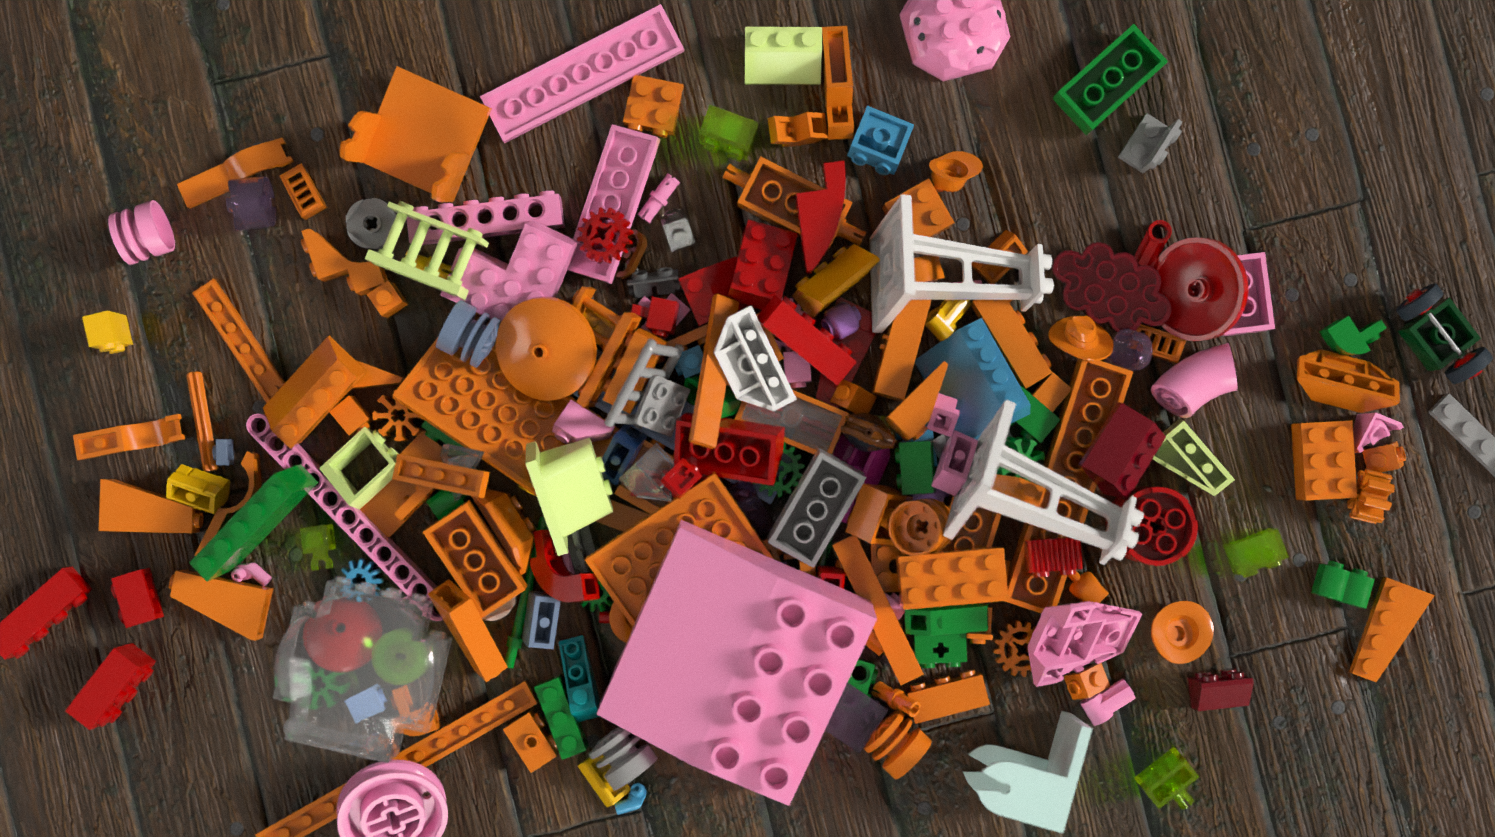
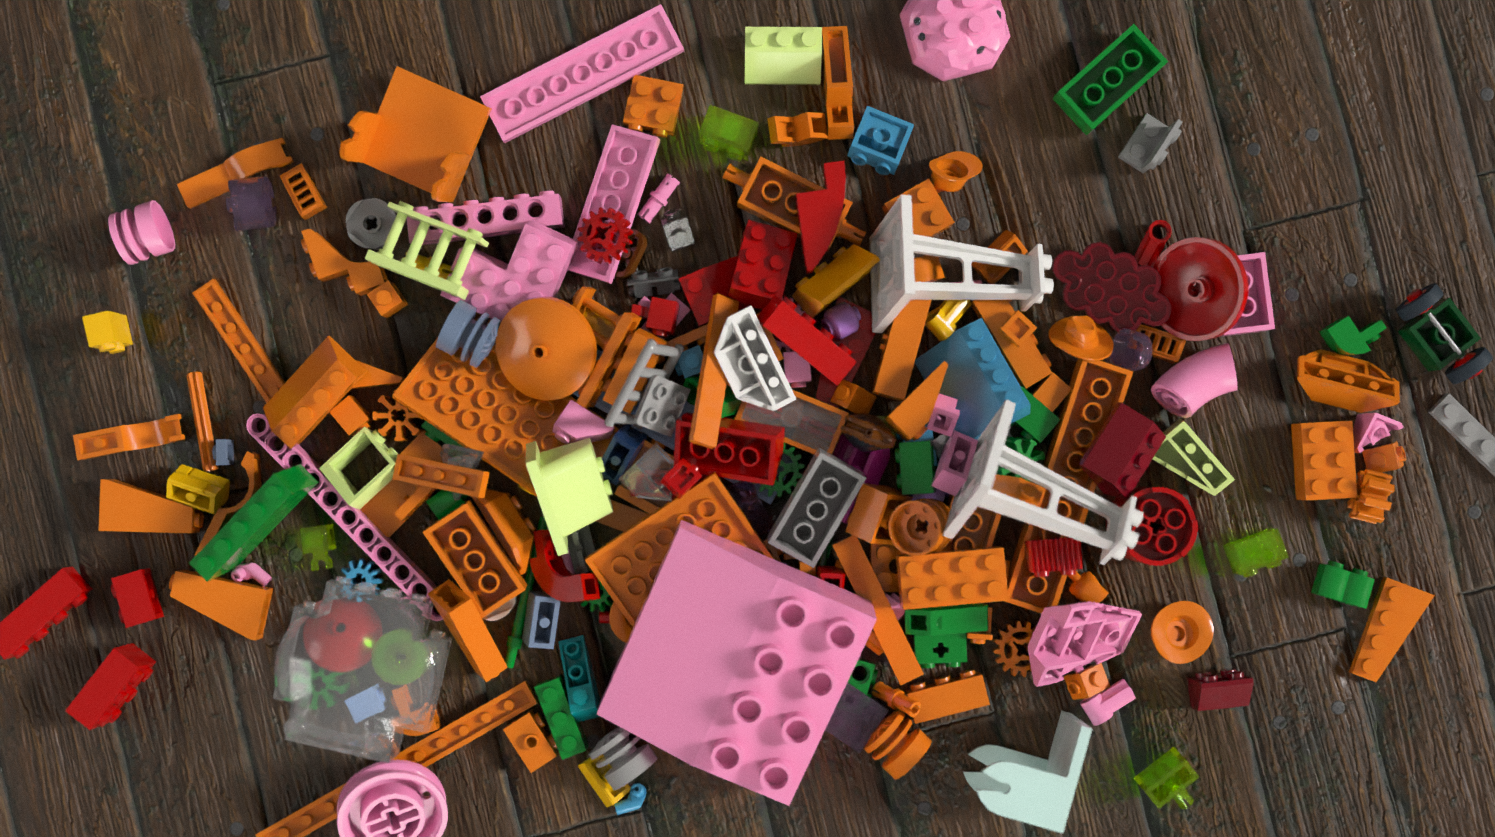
none -> orange plate [999,310,1037,347]

